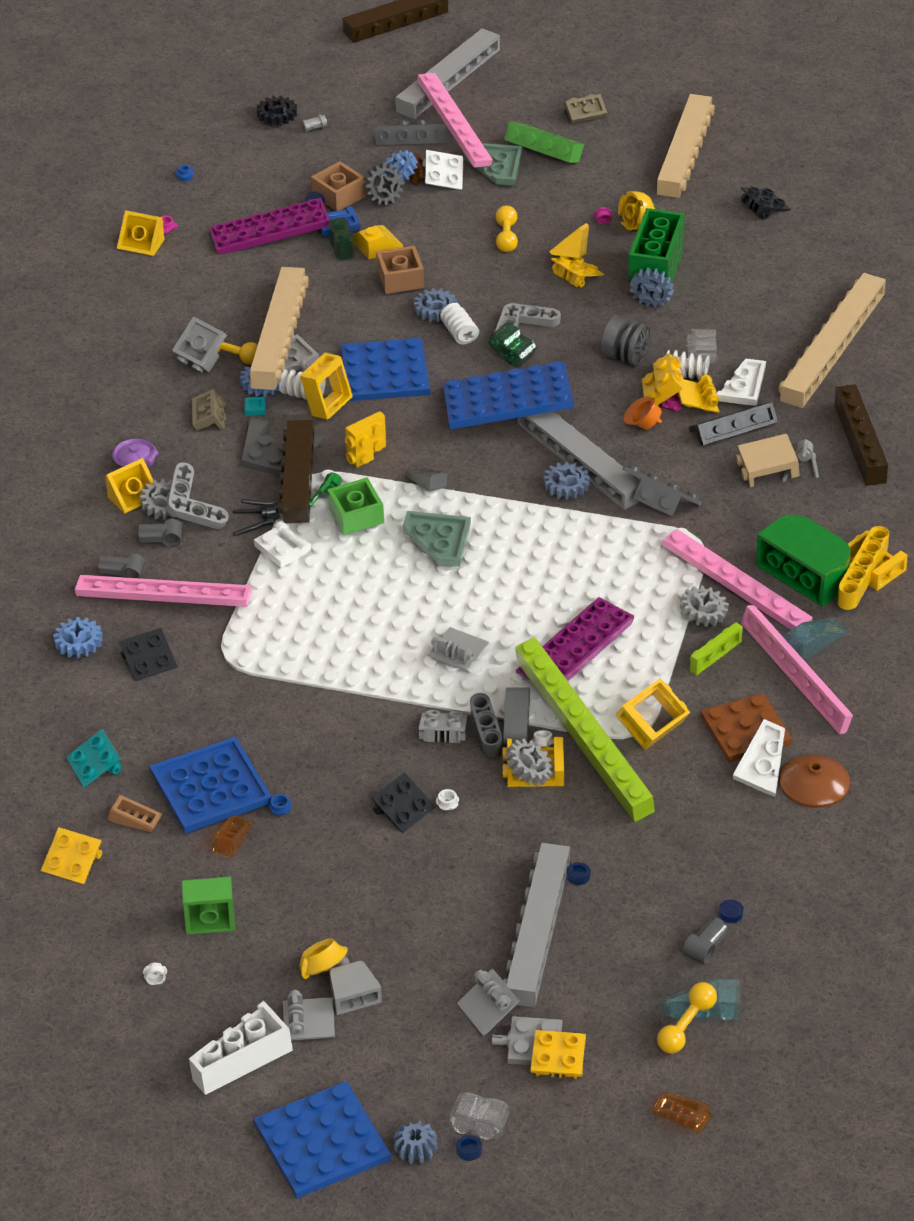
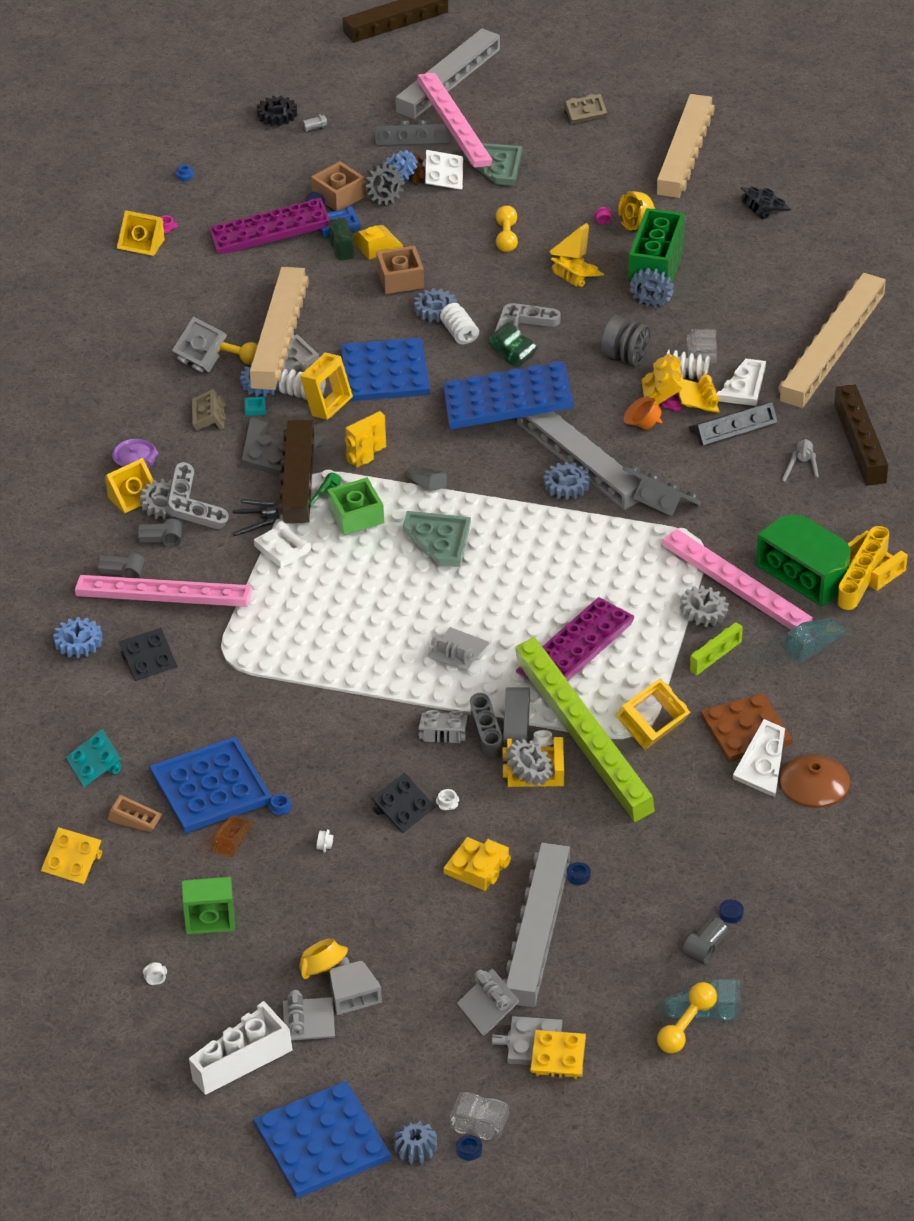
bright green brick [504,122,584,163] -> none
clear orange slope [652,1092,712,1133] -> none
tan panel [735,434,800,487] -> none
bright pink plate [741,605,853,734] -> none
none -> white plate [316,829,334,852]
none -> yellow plate [443,837,511,891]

